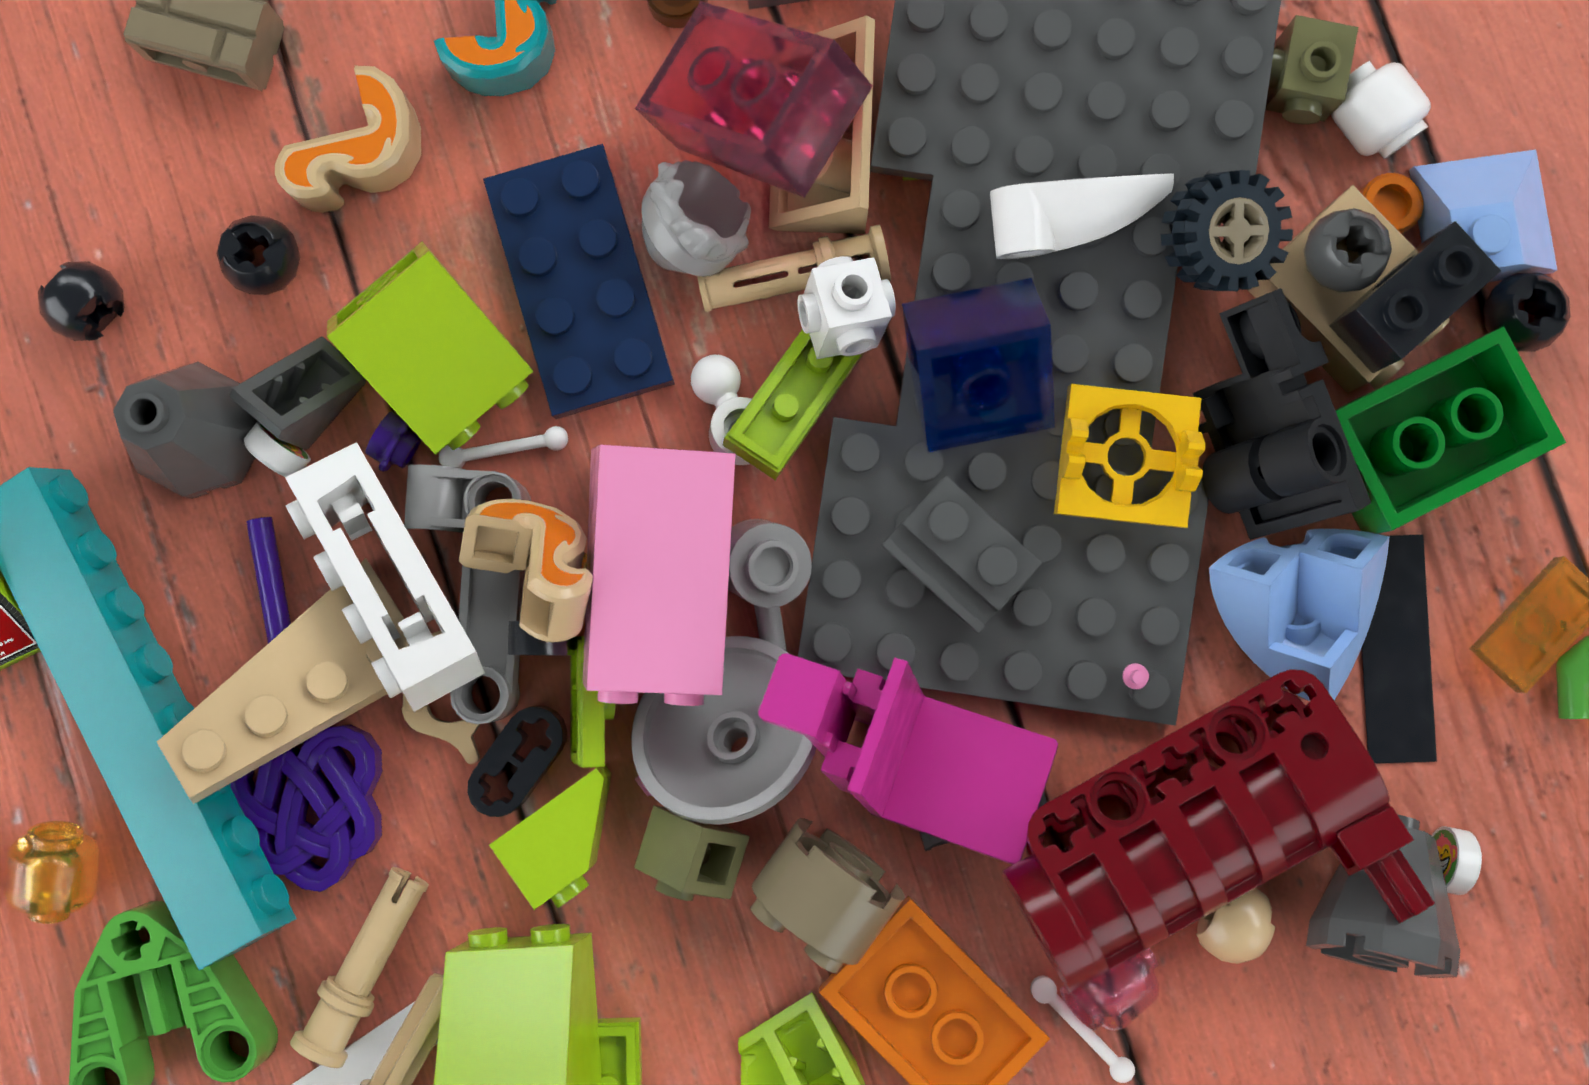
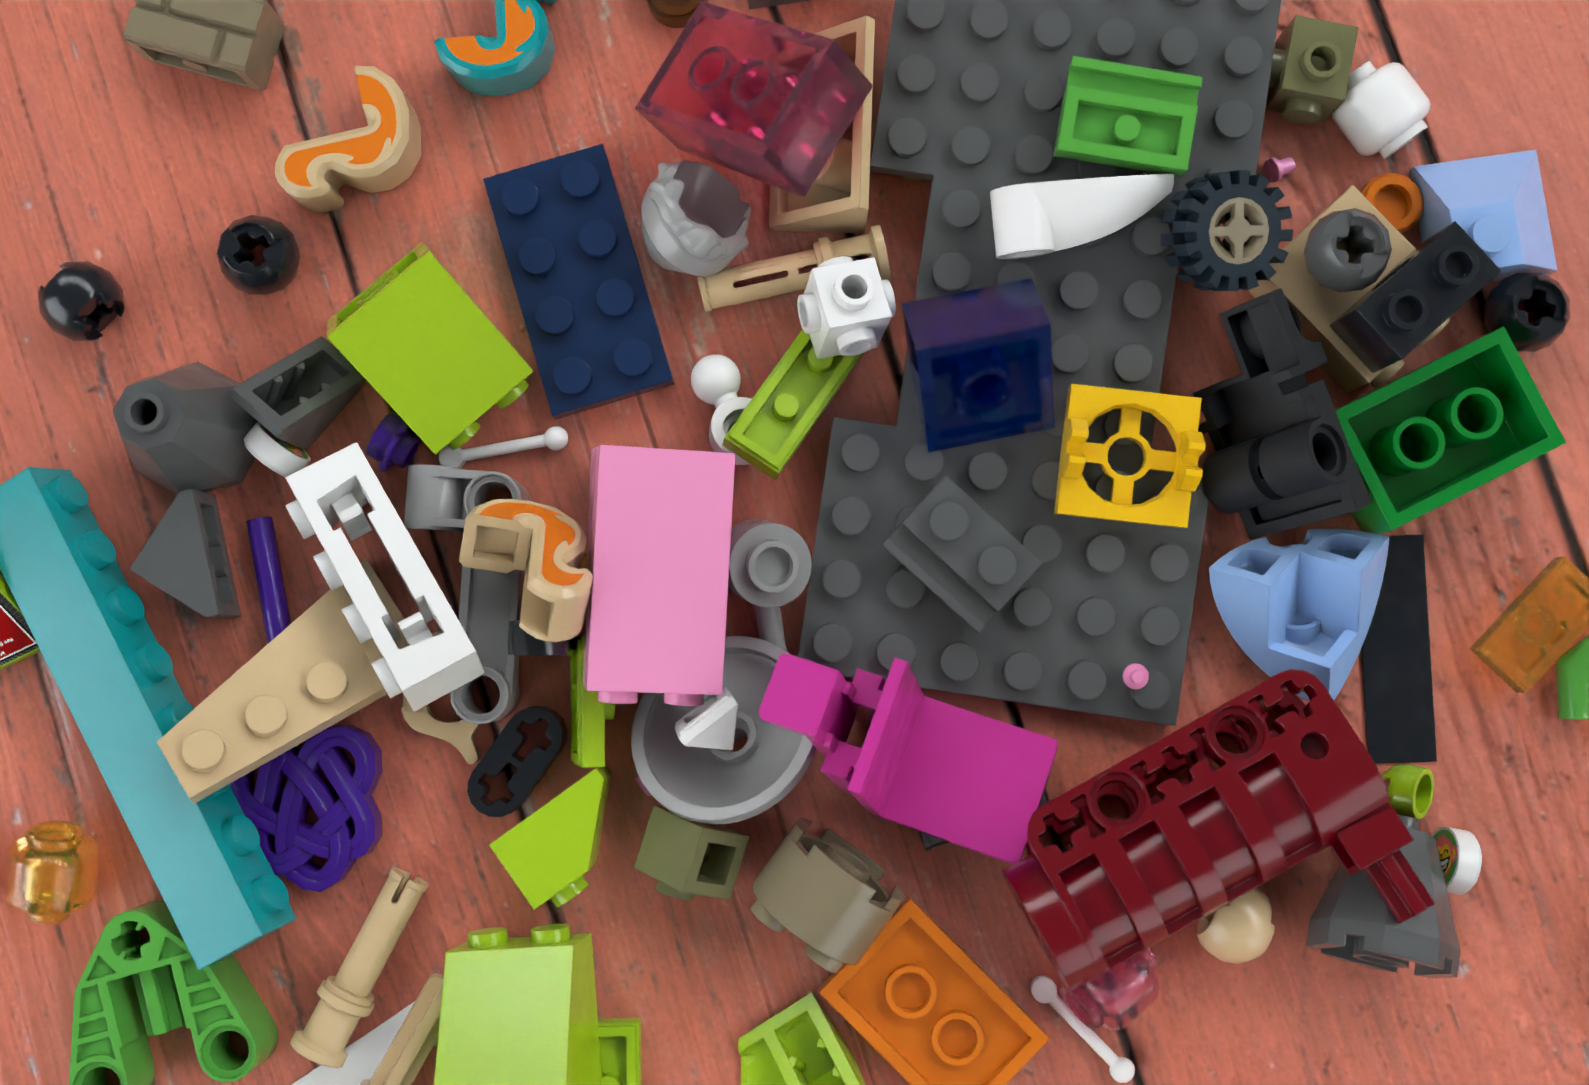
none -> dark grey slope [129,489,241,619]
none -> white slope [675,687,738,750]
none -> bright green plate [1054,56,1203,177]
none -> bright pink piece [1264,157,1296,183]
none -> lime hinge [1382,764,1434,819]

